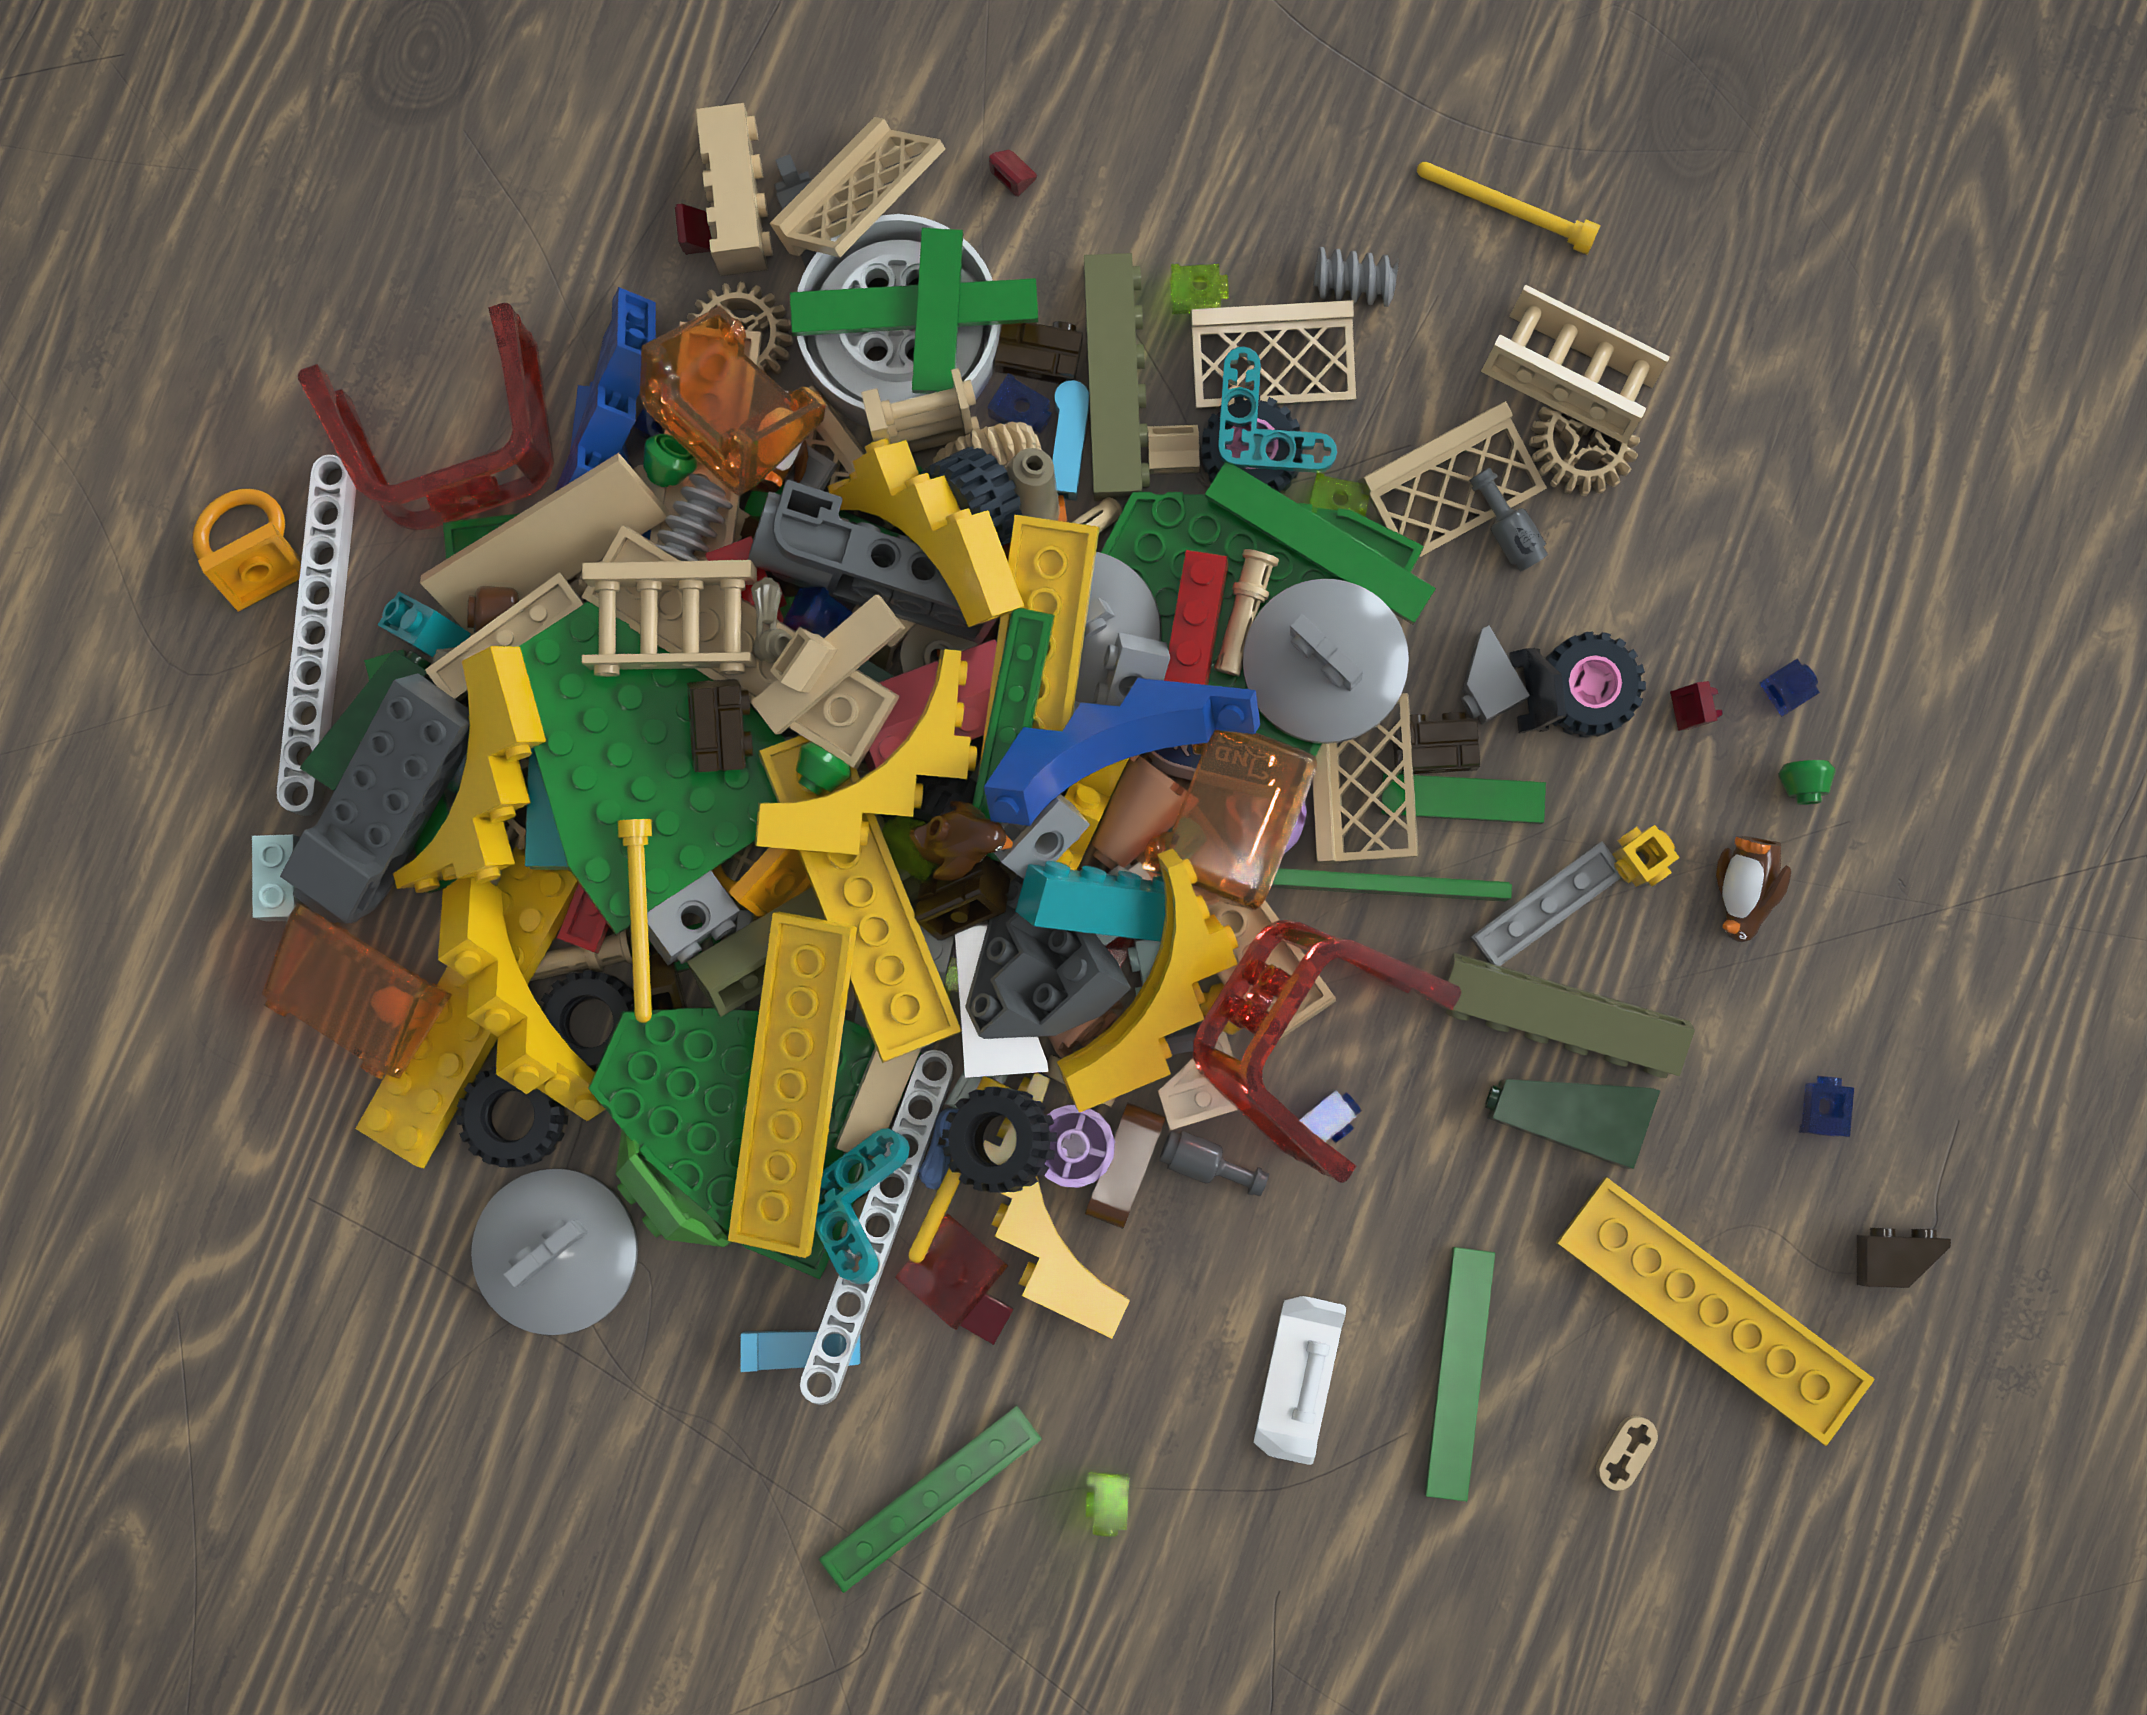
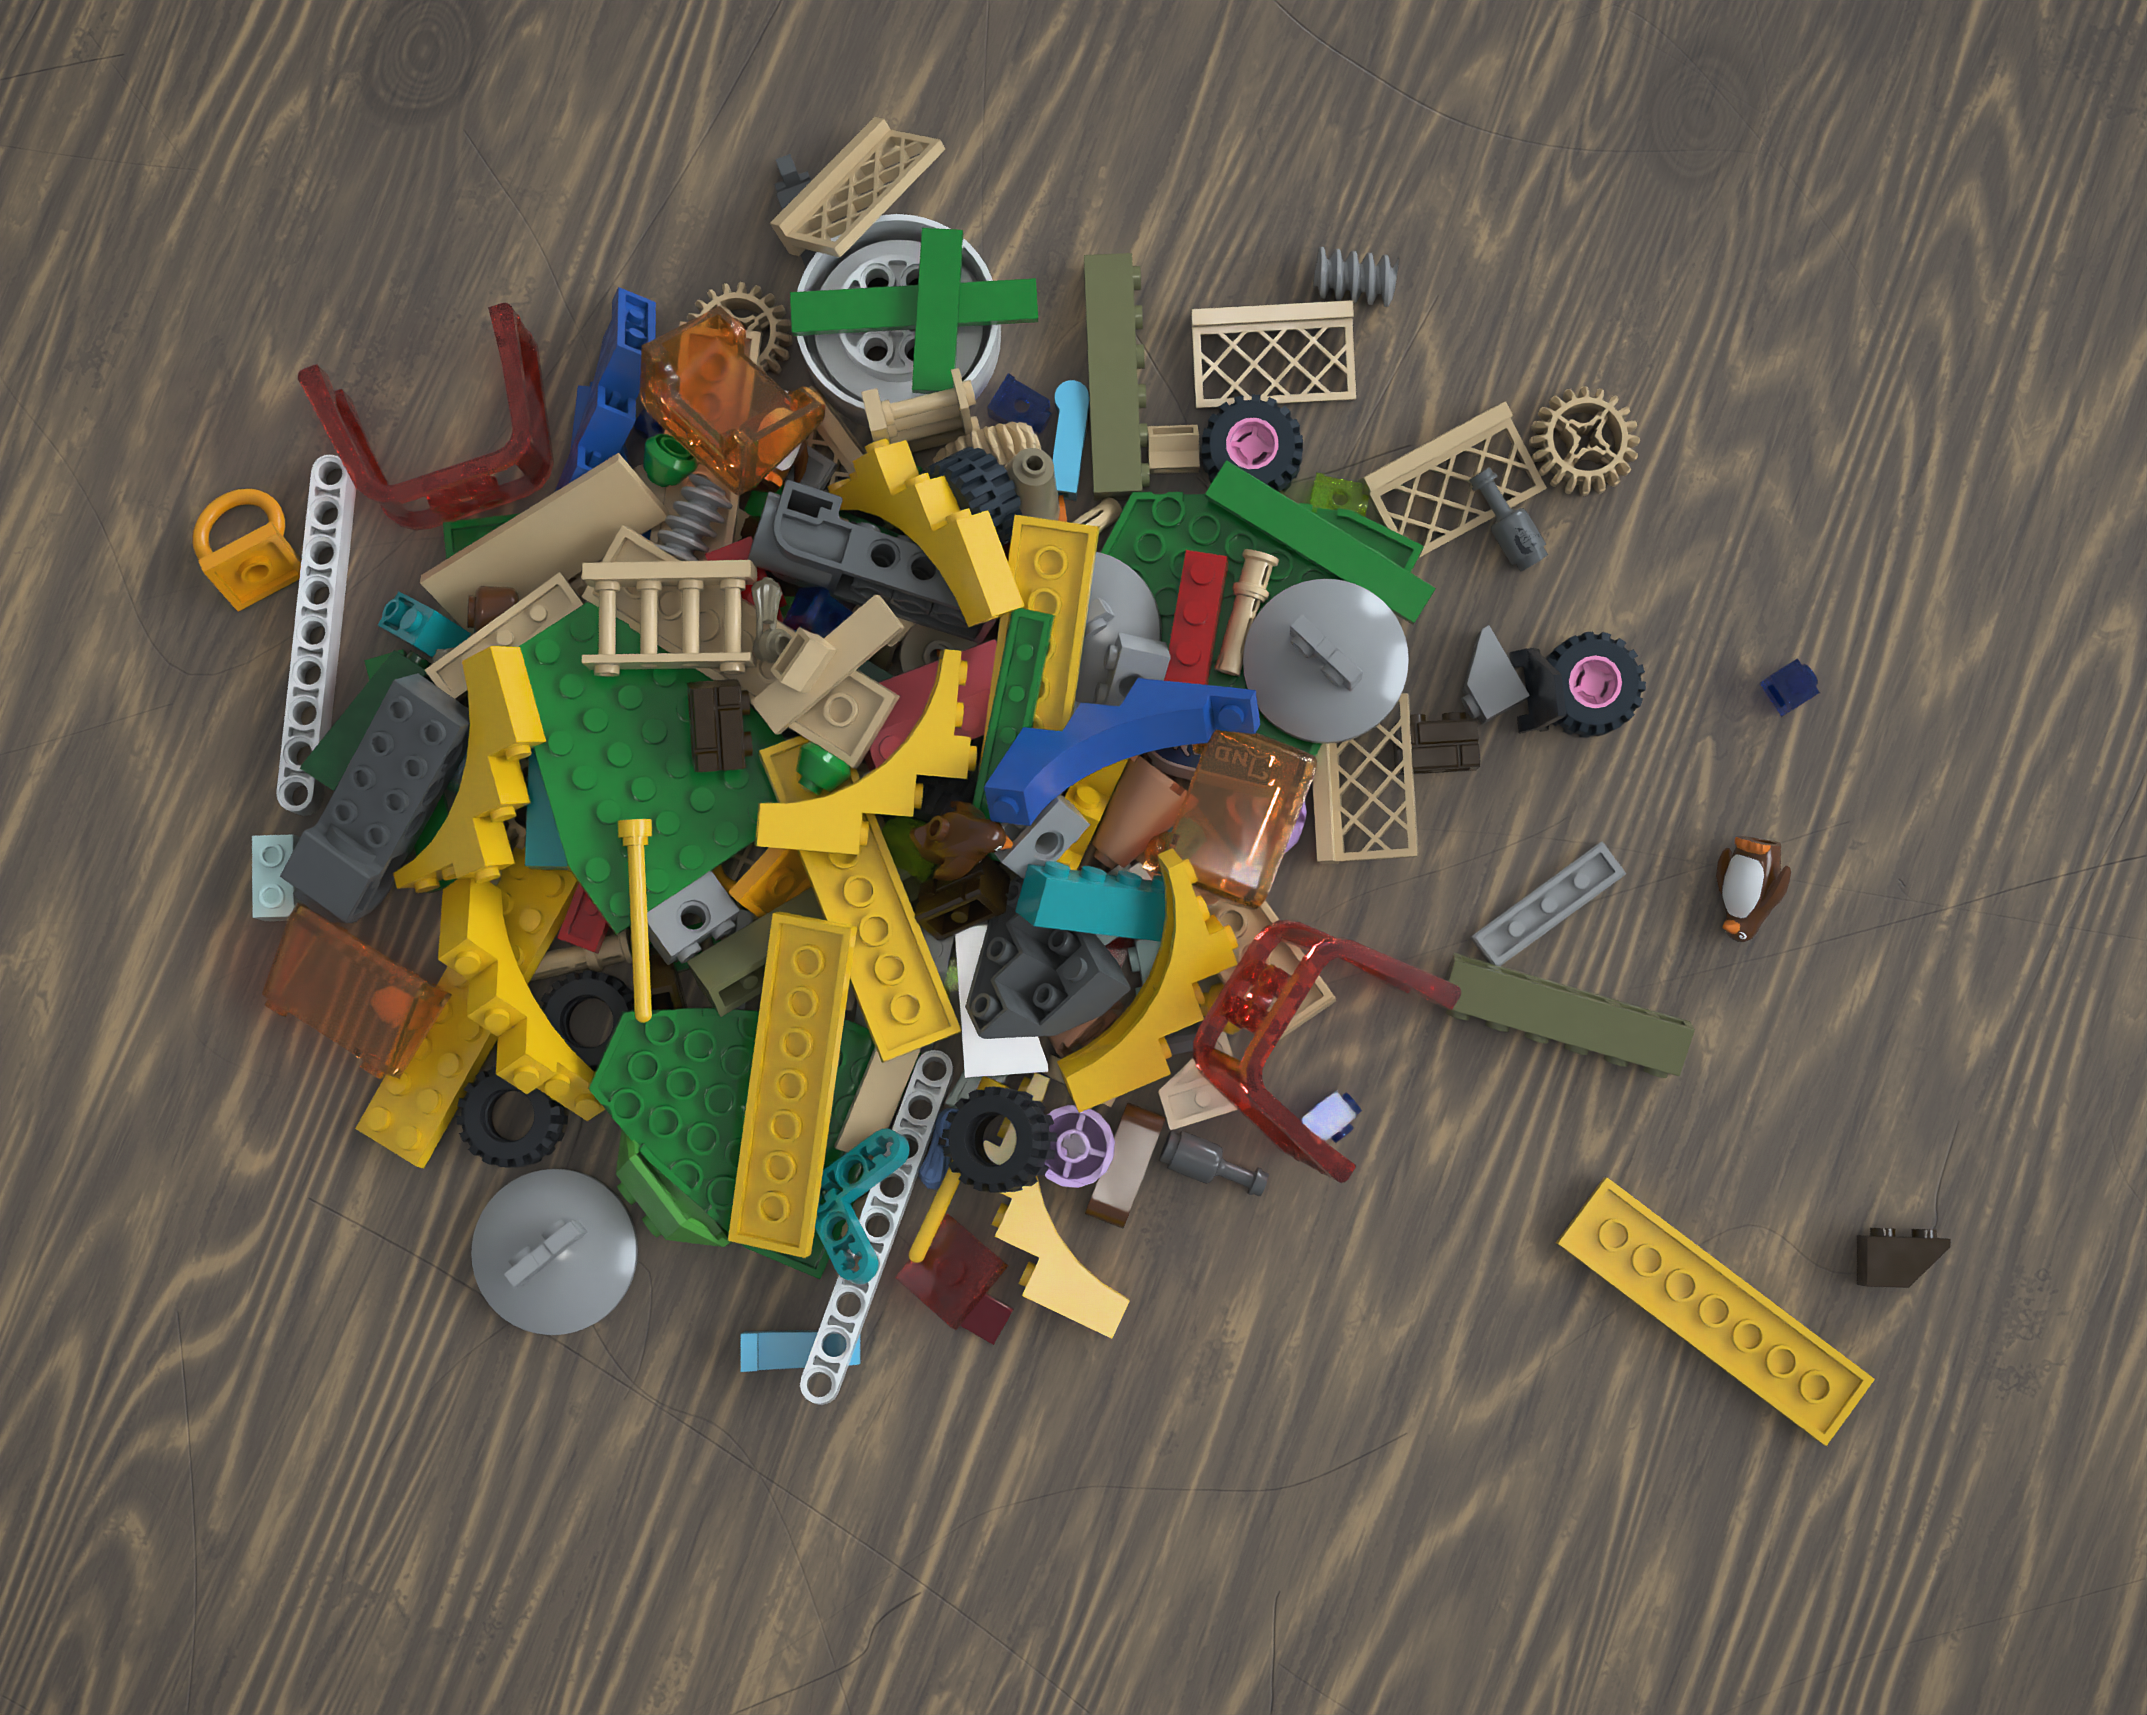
dark red slope [675,203,712,255] -> none
tan wedge [696,103,773,276] -> none
green tile [818,1405,1042,1593] -> none
dark red slope [989,150,1037,197] -> none
dark brown brick [994,321,1083,384] -> none
clear neon green brick [1086,1472,1129,1536] -> none
clear neon green brick [1170,264,1229,314] -> none
teal beam [1218,347,1337,473] -> none
white piece [1254,1296,1346,1465] -> none
green tile [1263,868,1512,902] -> none
green tile [1380,773,1546,824] -> none
yellow piece [1417,162,1601,255] -> none
tile [1425,1247,1495,1502] -> none
tan fence [1481,285,1670,444] -> none
dark green slope [1485,1079,1660,1169] -> none
tan beam [1596,1416,1658,1491] -> none
yellow brick [1612,825,1680,887] -> none
dark red tile [1670,681,1723,731] -> none
green cone [1778,760,1836,805] -> none
clear blue brick [1799,1076,1854,1137] -> none

